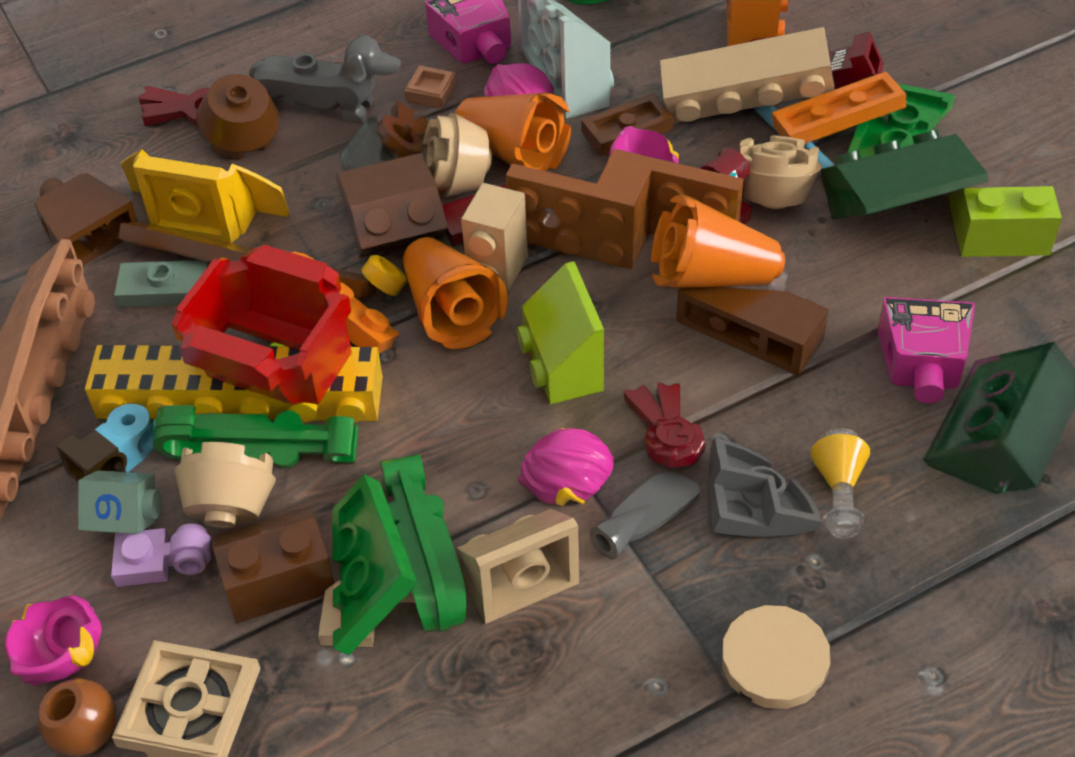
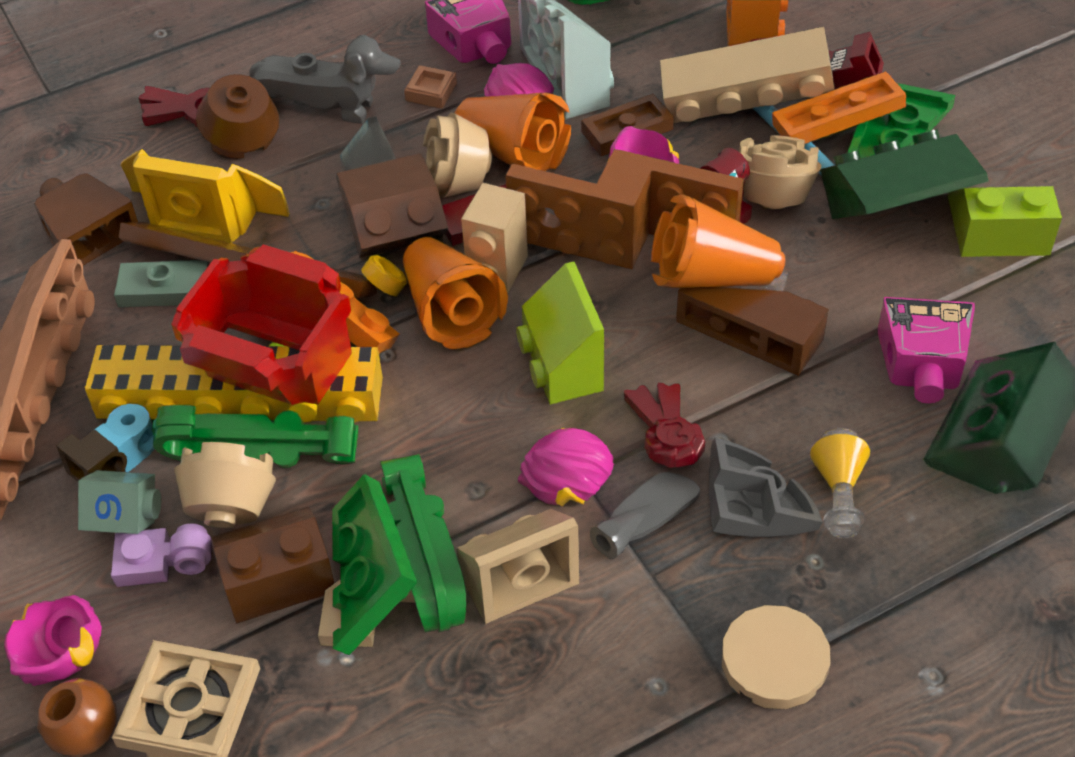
reddish brown piece [376,100,428,157] -> none

